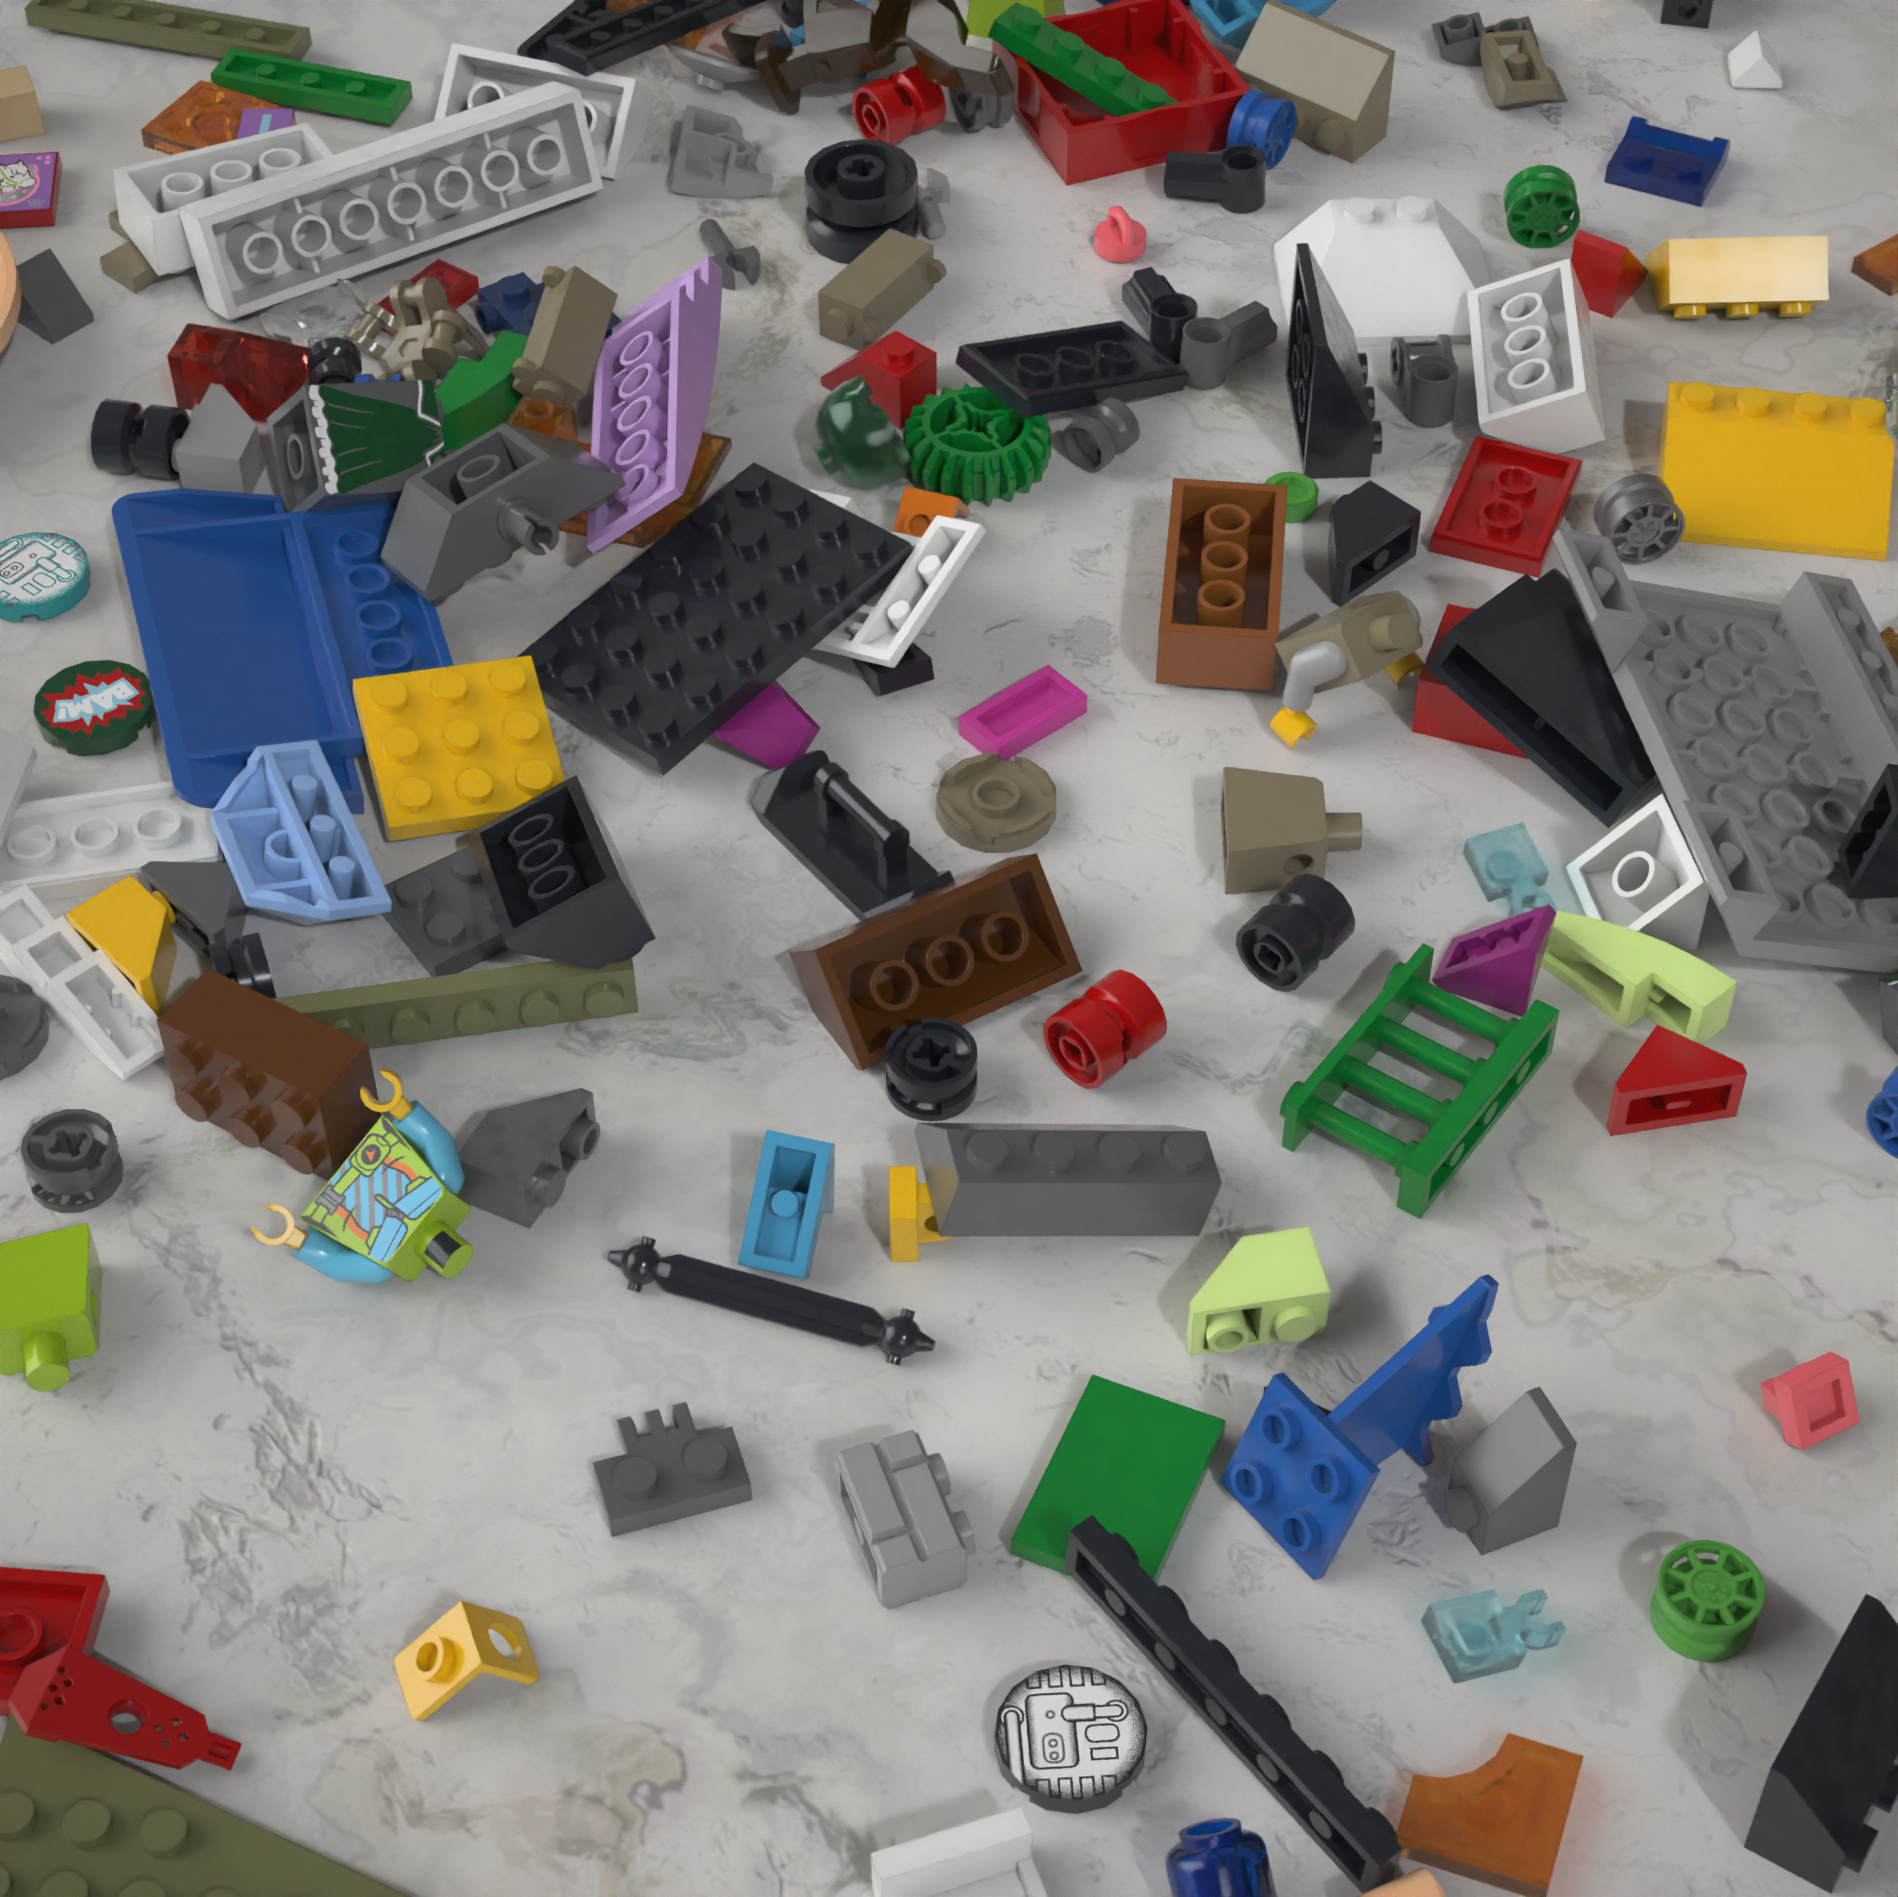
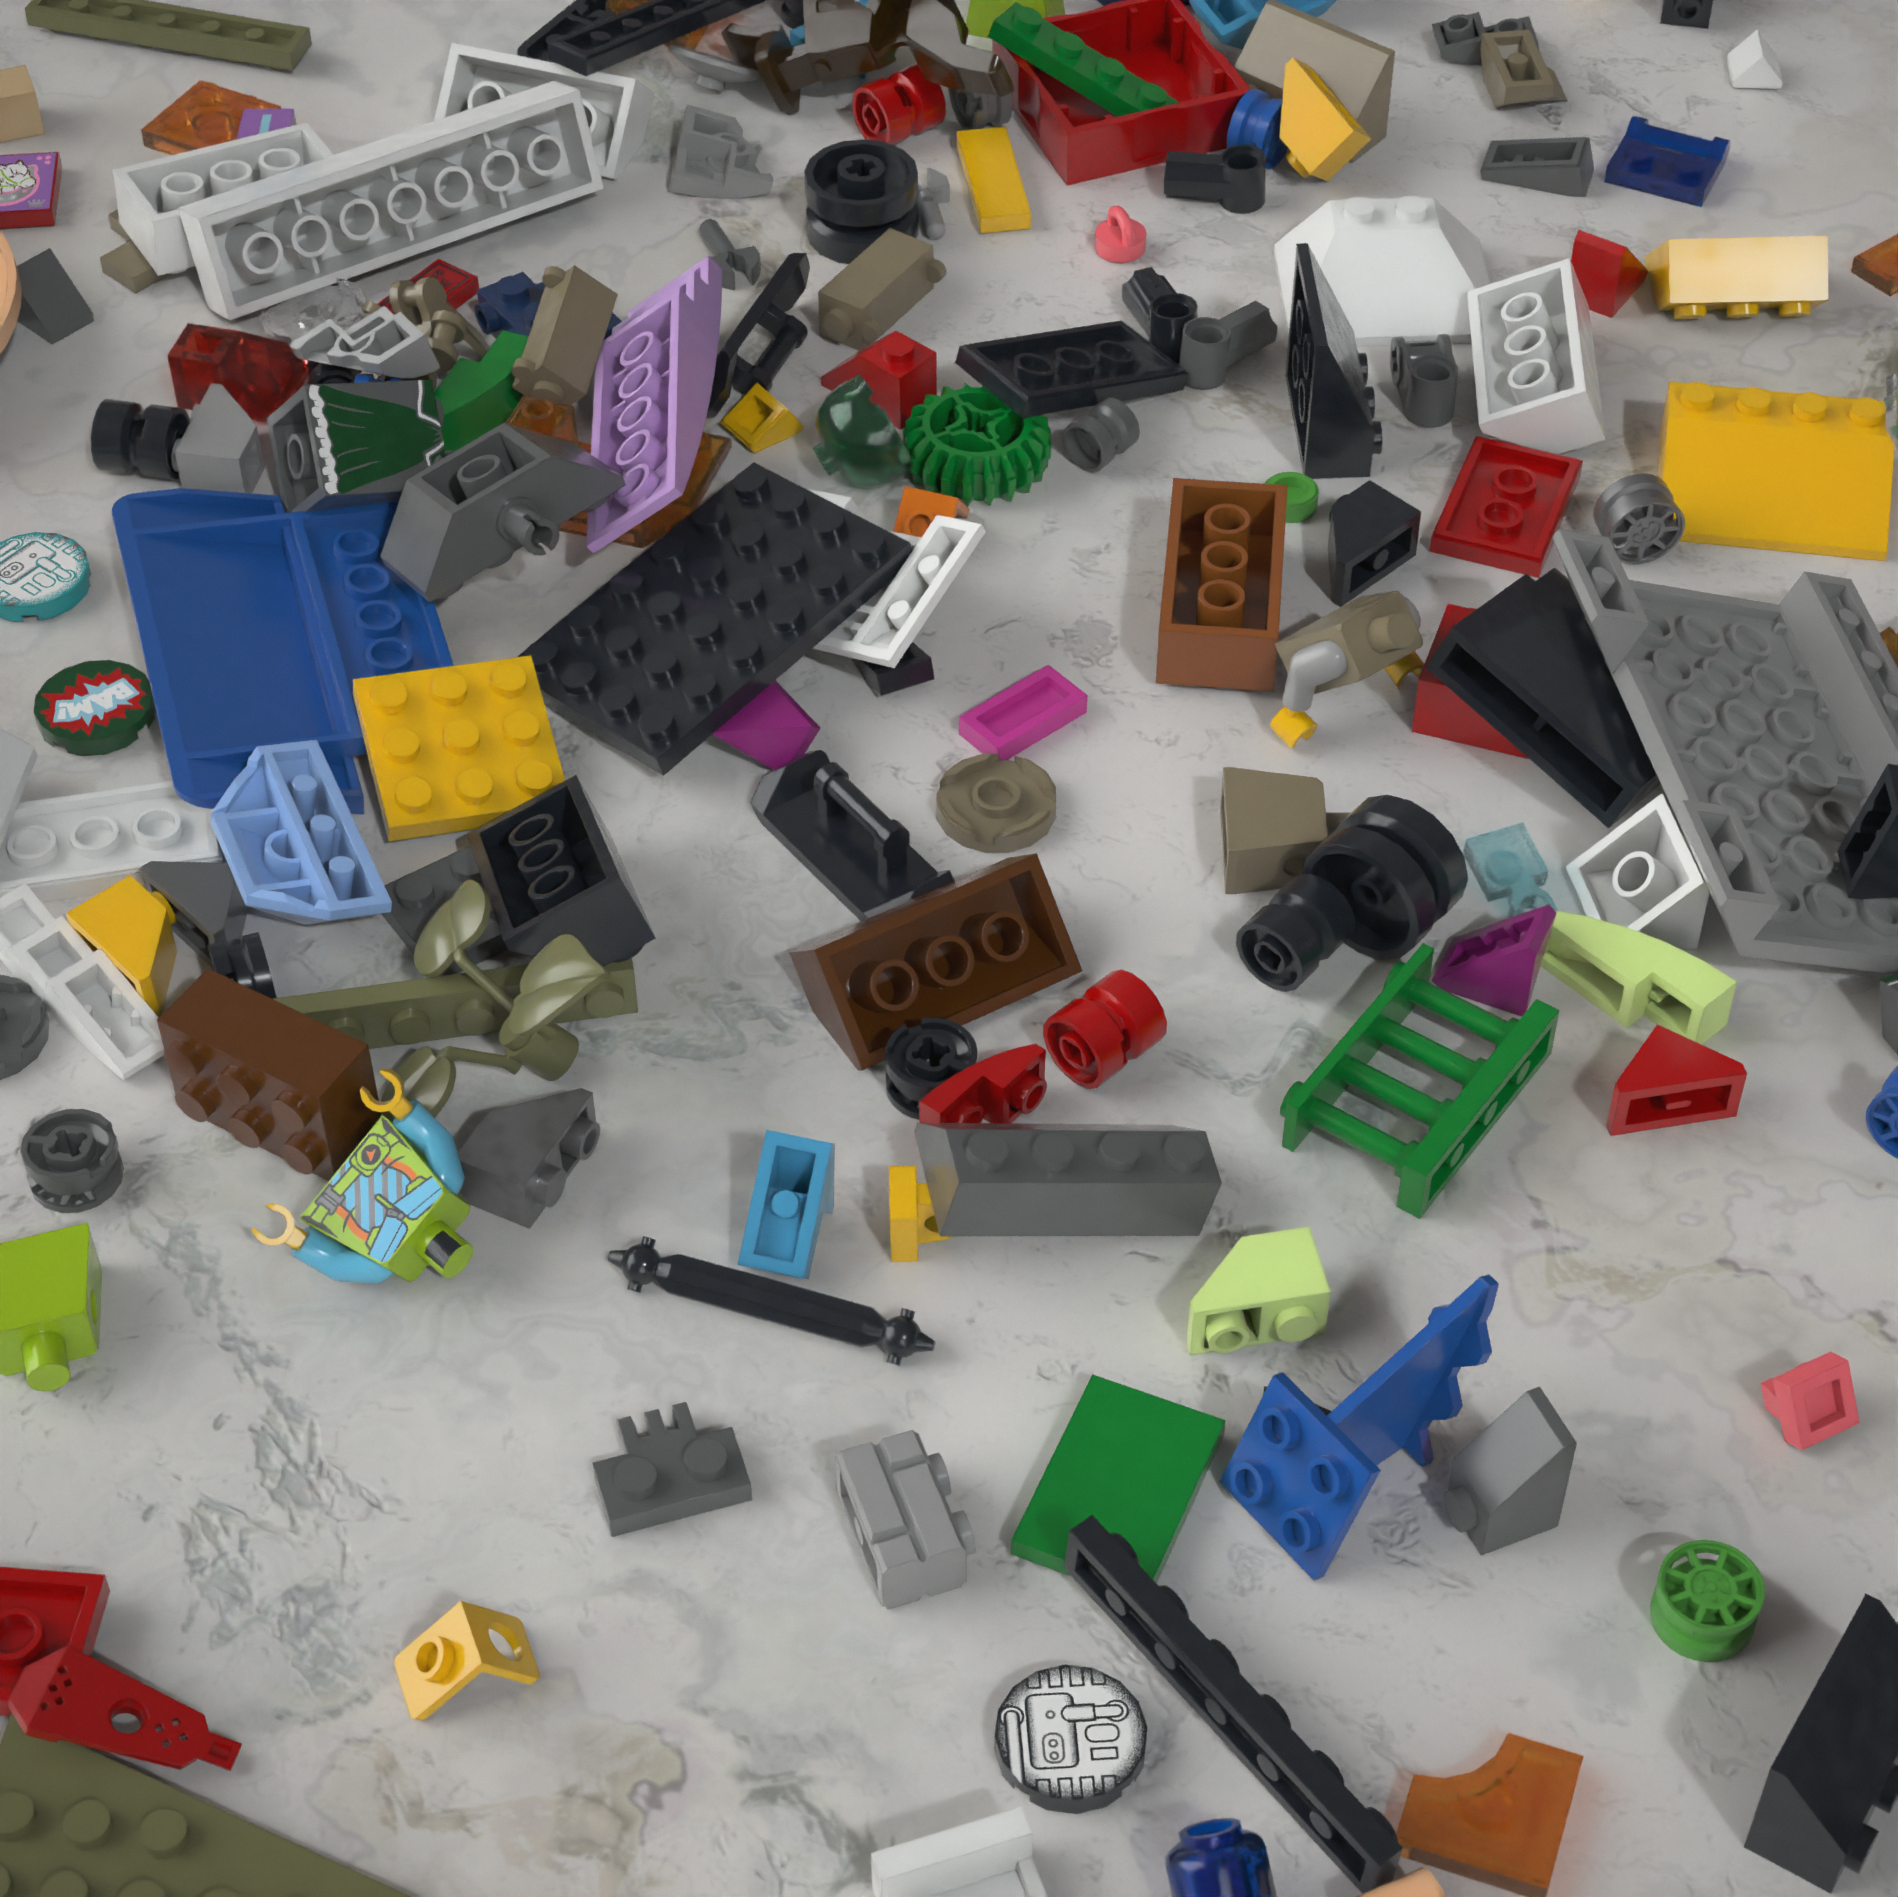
green plate [210,48,413,125] -> none
clear light blue plate [1421,1589,1566,1684] -> none
green wheel [1503,165,1580,249] -> none
none -> light grey slope [289,306,441,378]
none -> olive plant [381,879,611,1122]
none -> black piece [706,253,810,418]
none -> yellow slope [720,383,805,453]
none -> red slope [919,1043,1047,1123]
none -> yellow tile [957,126,1031,234]
none -> yellow slope [1279,58,1371,182]
none -> black wheel [1302,794,1468,960]
none -> dark grey slope [1480,137,1594,197]

